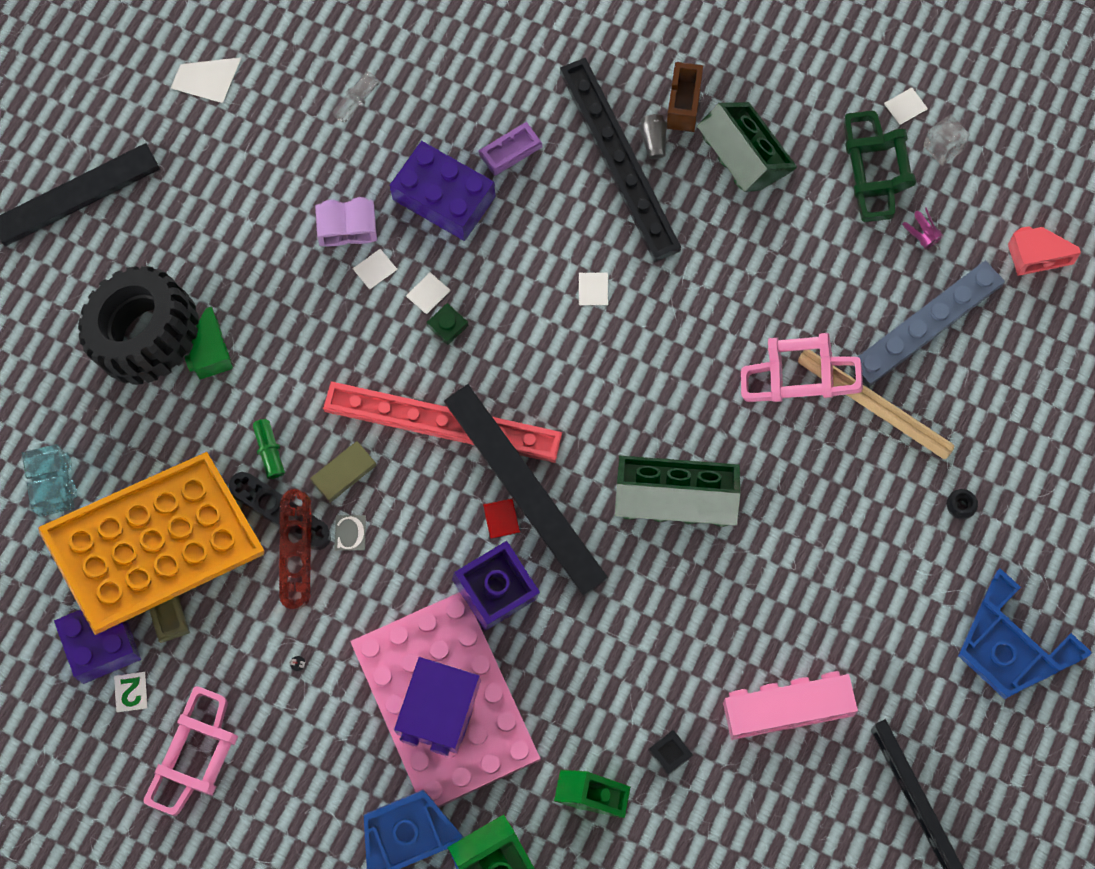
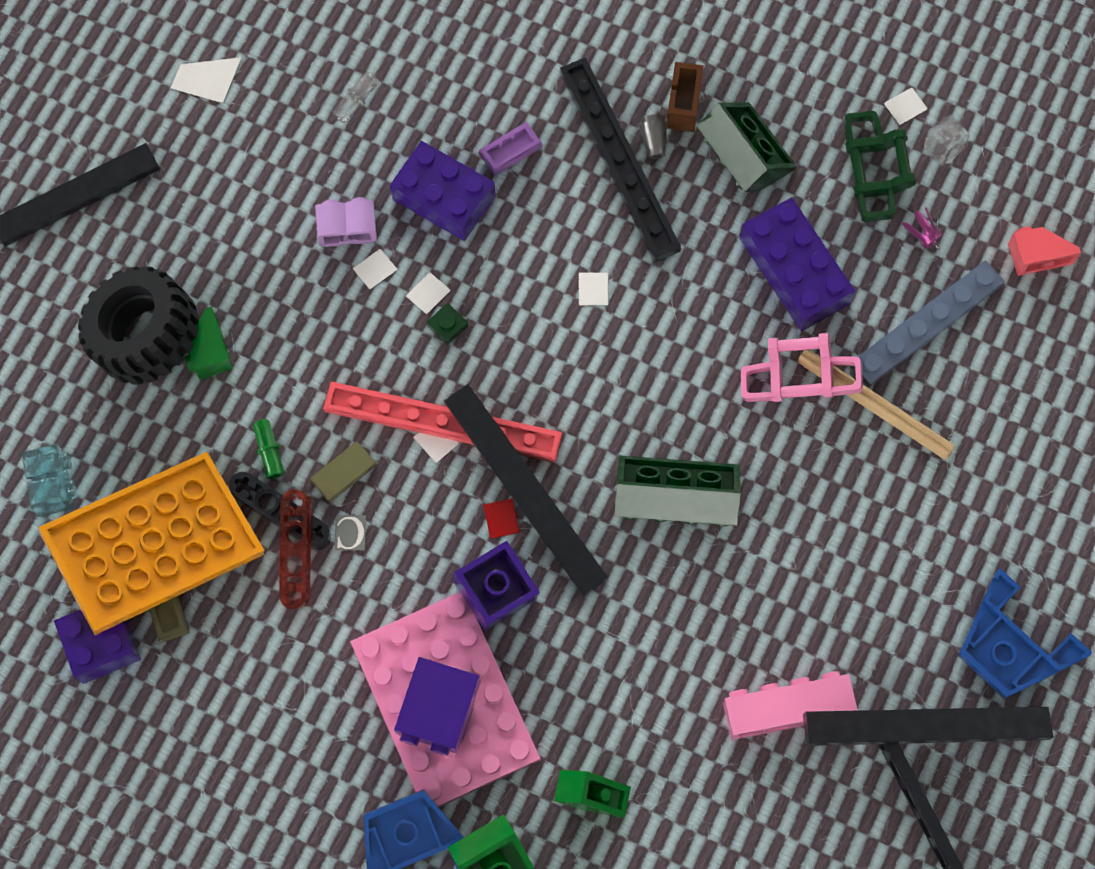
white sticker [114,672,147,712] -> none
bright pink bar [143,686,238,816] -> none
black piece [290,656,306,671] -> none
black plate [648,730,693,776] -> none
black plate [946,489,978,520] -> none
none -> white sticker [413,433,459,463]
none -> dark purple brick [739,197,855,332]
none -> black tile [803,707,1054,746]

